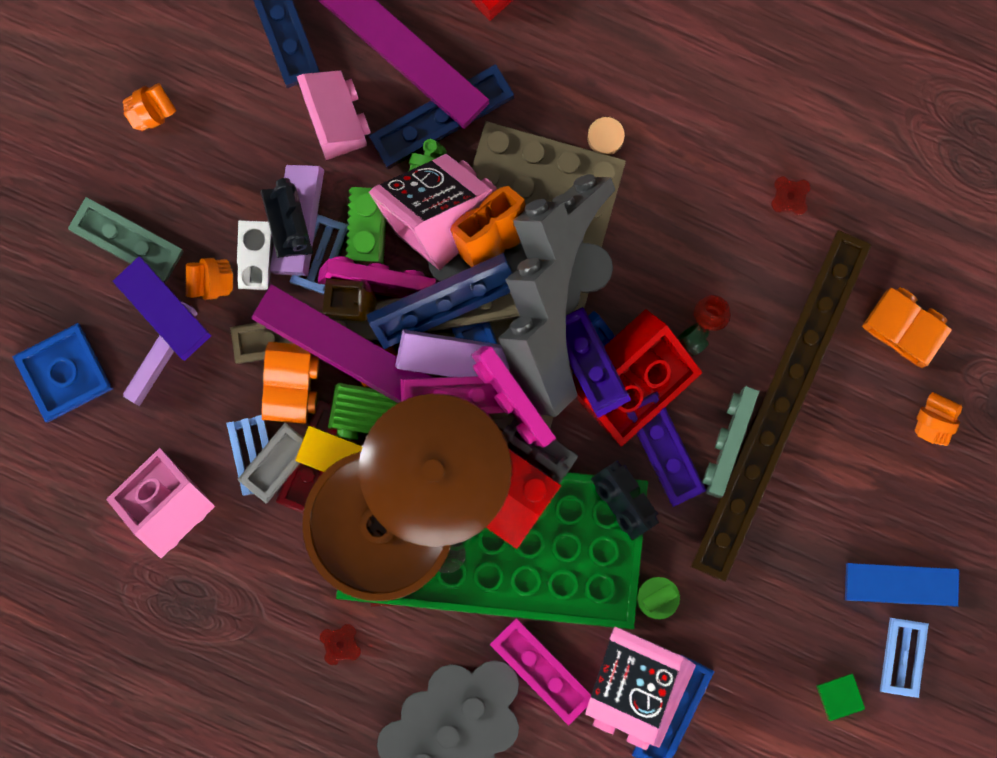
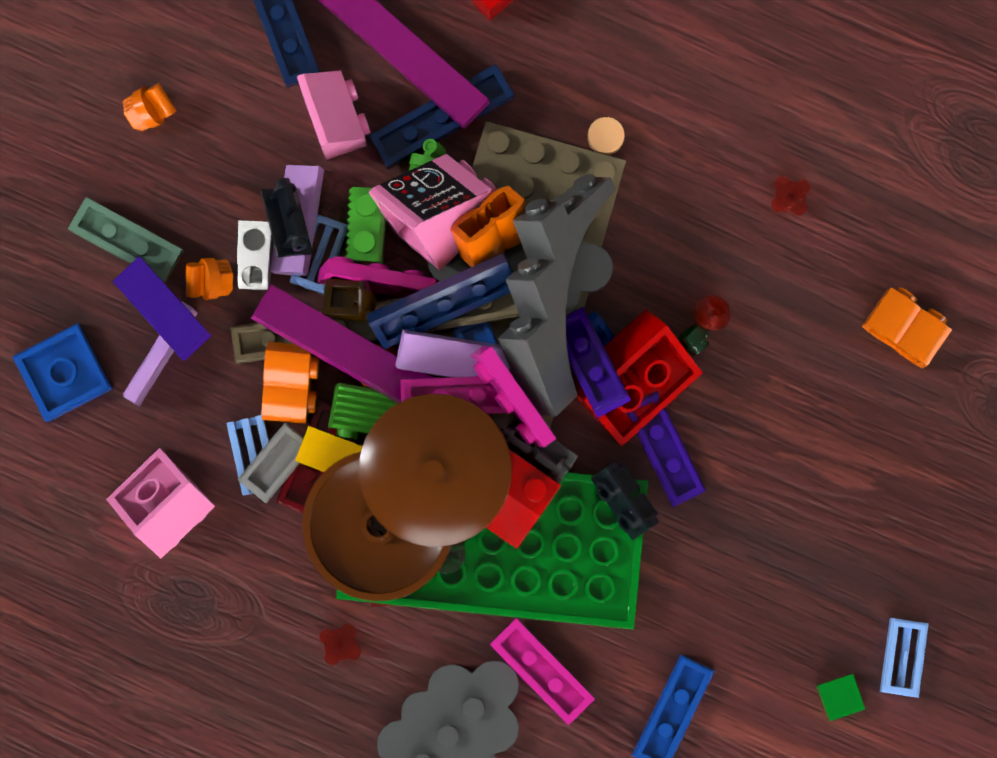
slope [585,627,696,750] -> none
bright green piece [637,577,680,619] -> none
dark brown plate [690,230,872,582] -> none
sand green plate [702,386,759,498] -> none
blue tile [845,563,959,607] -> none
orange piece [915,392,962,446] -> none

